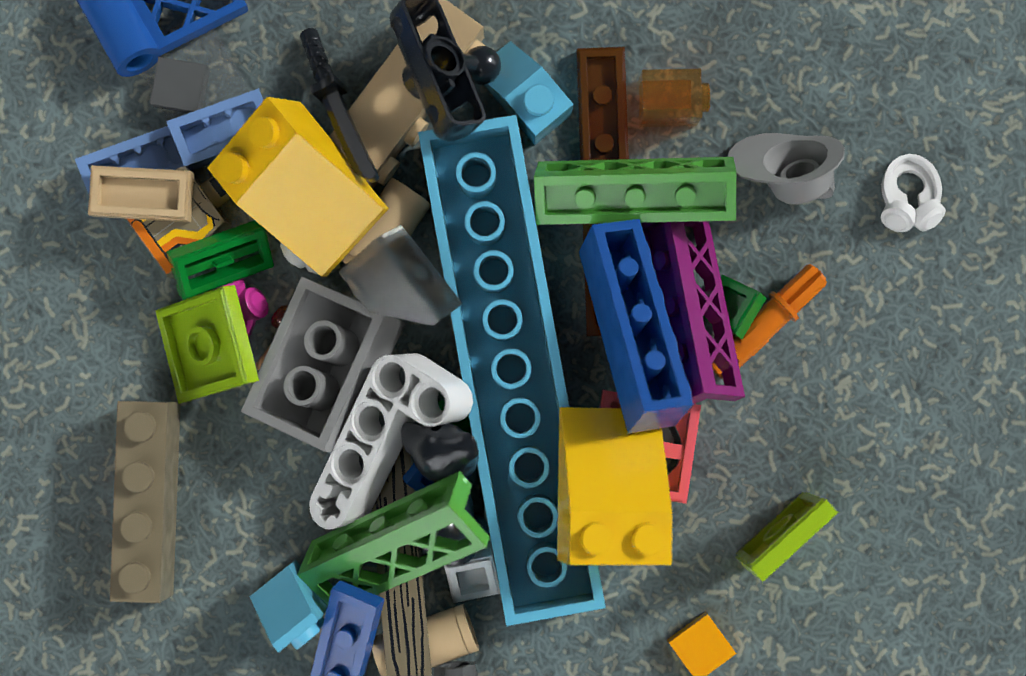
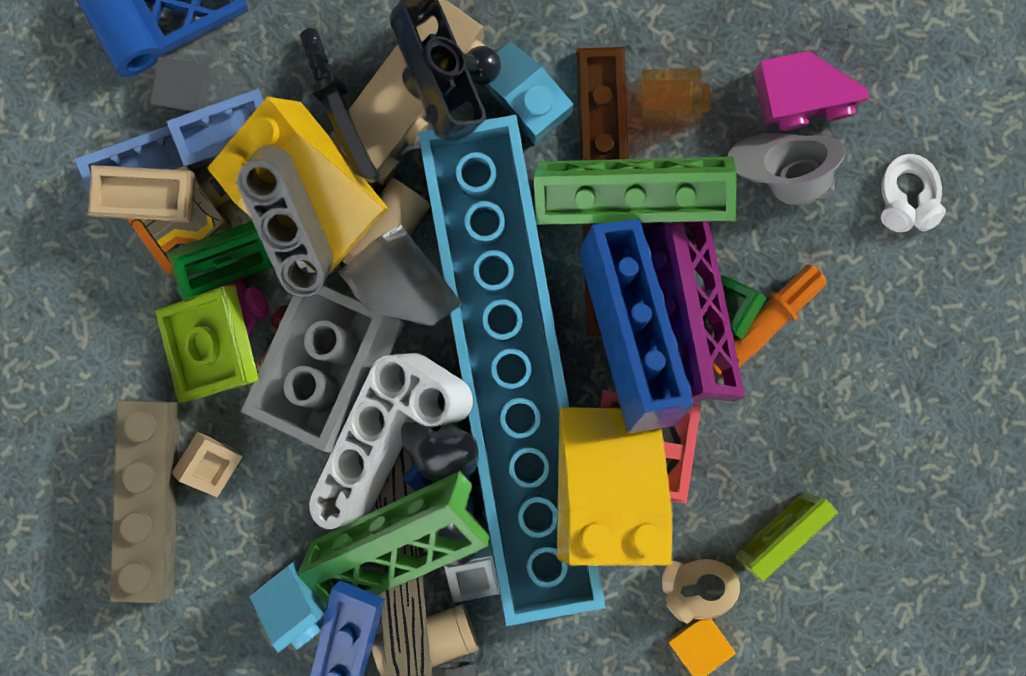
none -> tan plate [172,432,243,497]
none -> dark grey beam [237,145,334,297]
none -> tan piece [662,559,740,624]
none -> dark pink slope [753,51,869,131]

